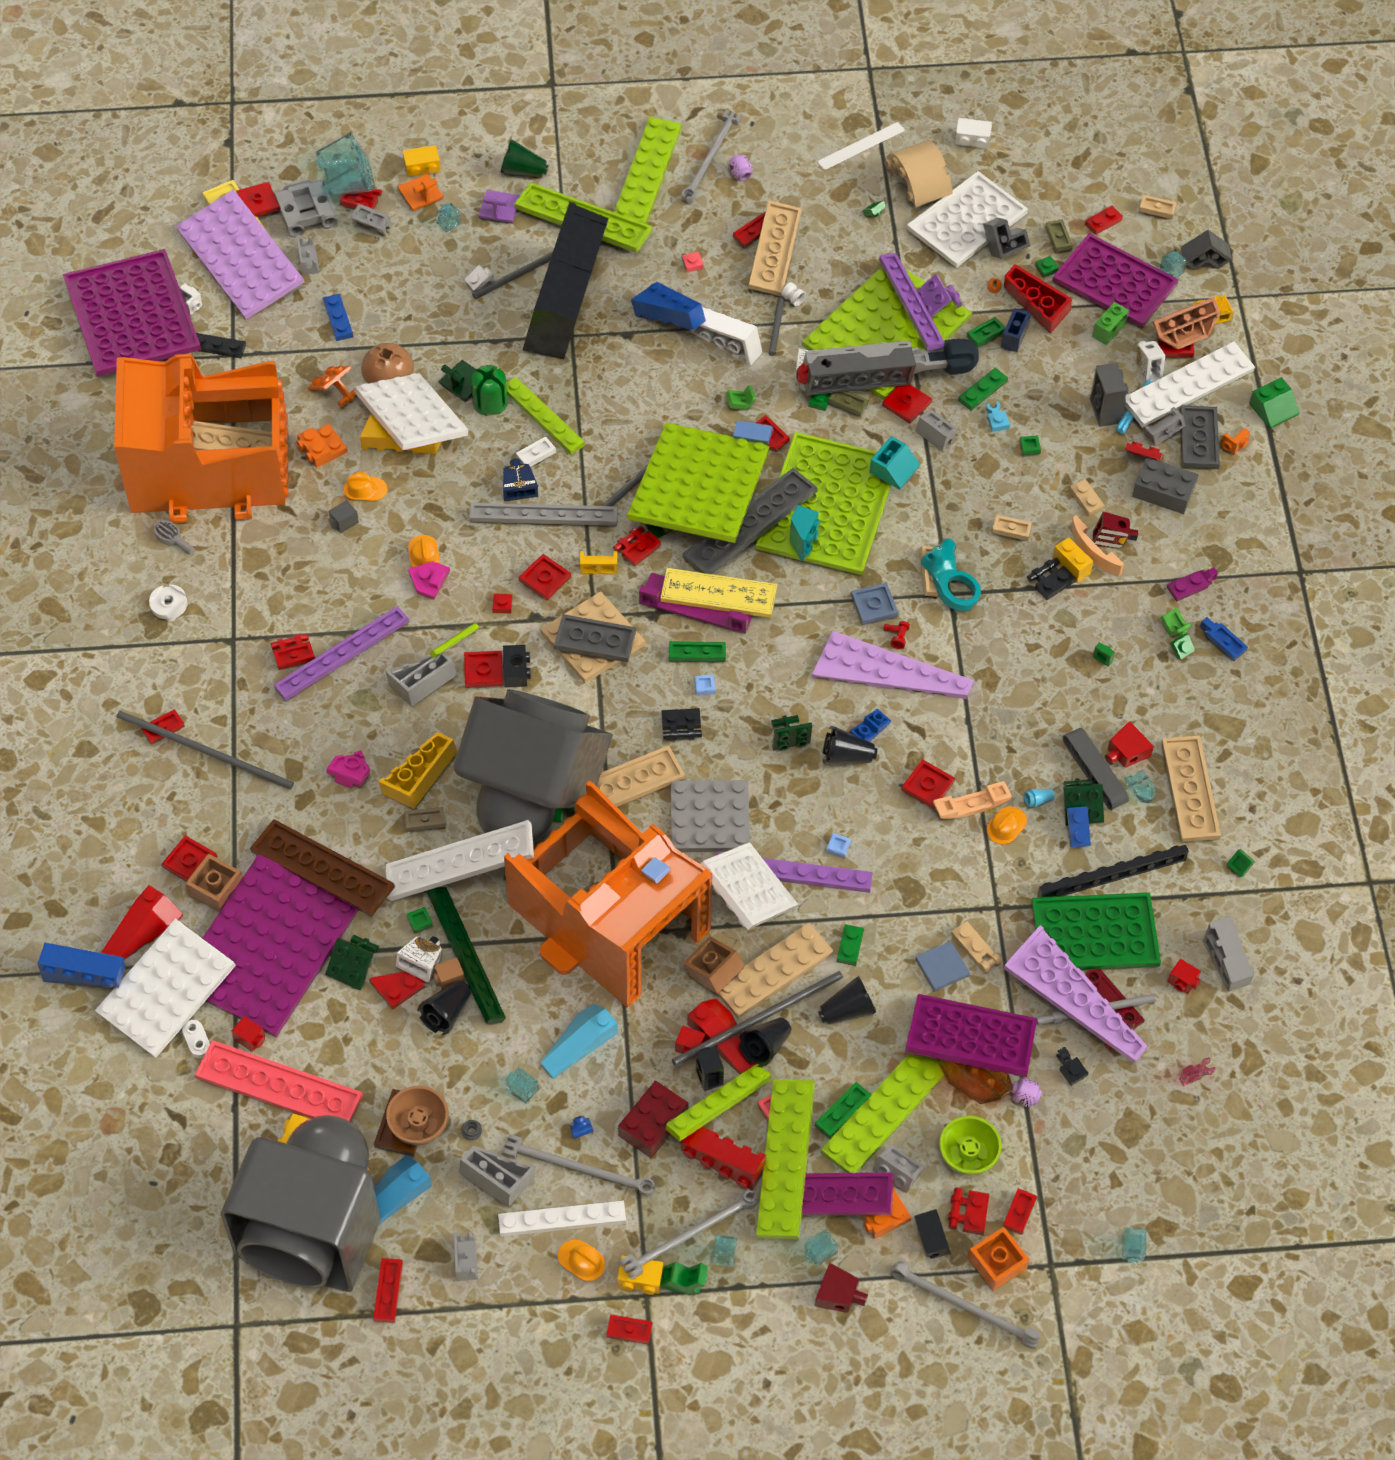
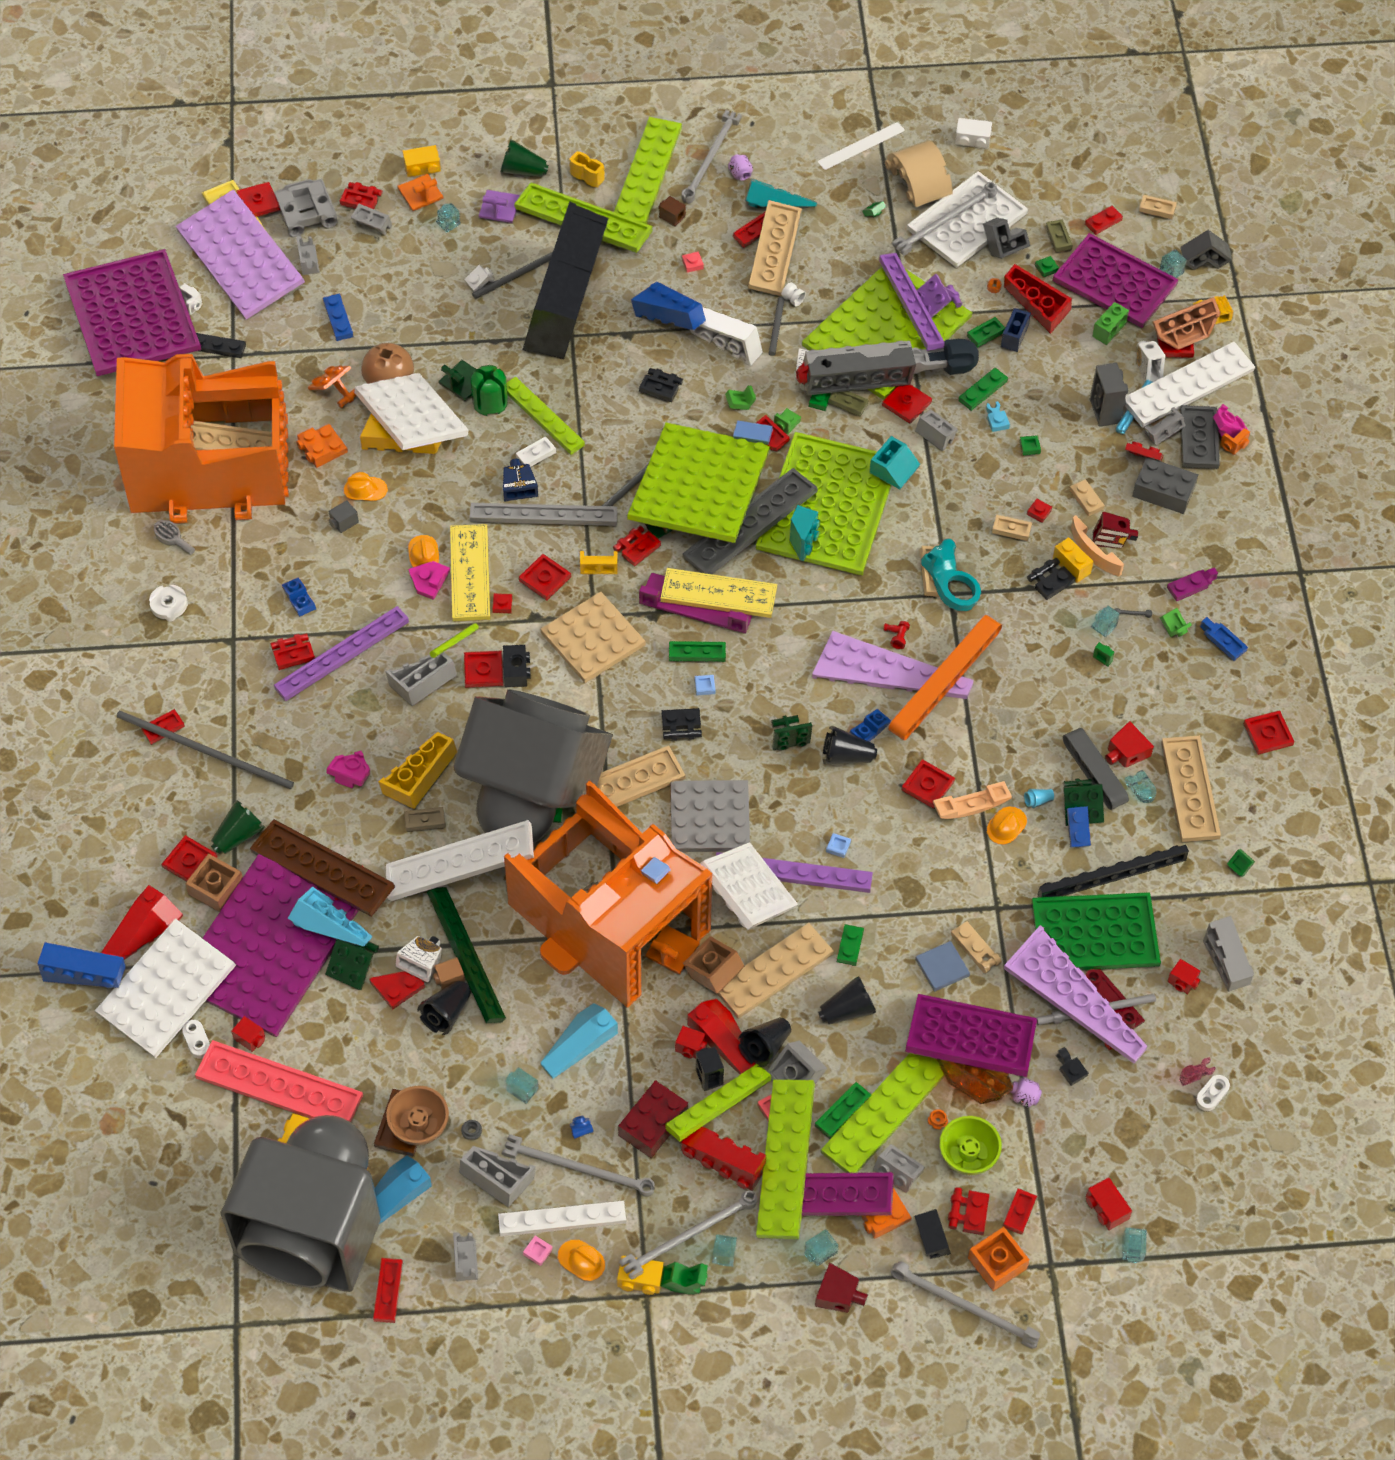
clear light blue windscreen [316,132,375,196] -> none
green plate [407,907,433,934] -> none
dark grey plate [554,614,636,662] -> none
red plate [606,1314,653,1345] -> none
dark grey piece [672,971,843,1066] -> none
sand blue plate [851,583,898,625] -> none
plate [1170,634,1196,660] -> none
green slope [1249,377,1300,429] -> none
none -> dark green cone [211,800,265,854]
none -> blue slope [282,577,316,617]
none -> medium azure wedge [288,887,372,946]
none -> light yellow tile [450,524,490,621]
none -> bright pink plate [523,1236,553,1266]
none -> yellow brick [569,151,605,187]
none -> black plate [639,368,683,403]
none -> orange plate [645,925,700,975]
none -> reddish brown brick [658,196,686,227]
none -> teal wedge [745,178,817,208]
none -> light grey slope [767,1040,827,1084]
none -> bright green bracket [774,408,801,434]
none -> orange beam [888,615,1002,740]
none -> light grey hinge [892,182,997,256]
none -> orange plate [928,1109,948,1129]
none -> red plate [1027,499,1052,523]
none -> red brick [1086,1177,1132,1230]
none -> clear light blue brick [1091,606,1120,637]
none -> dark grey hinge [1113,608,1153,618]
none -> white plate [1196,1075,1230,1111]
none -> dark pink plate [1213,404,1248,438]
none -> red plate [1243,710,1295,755]

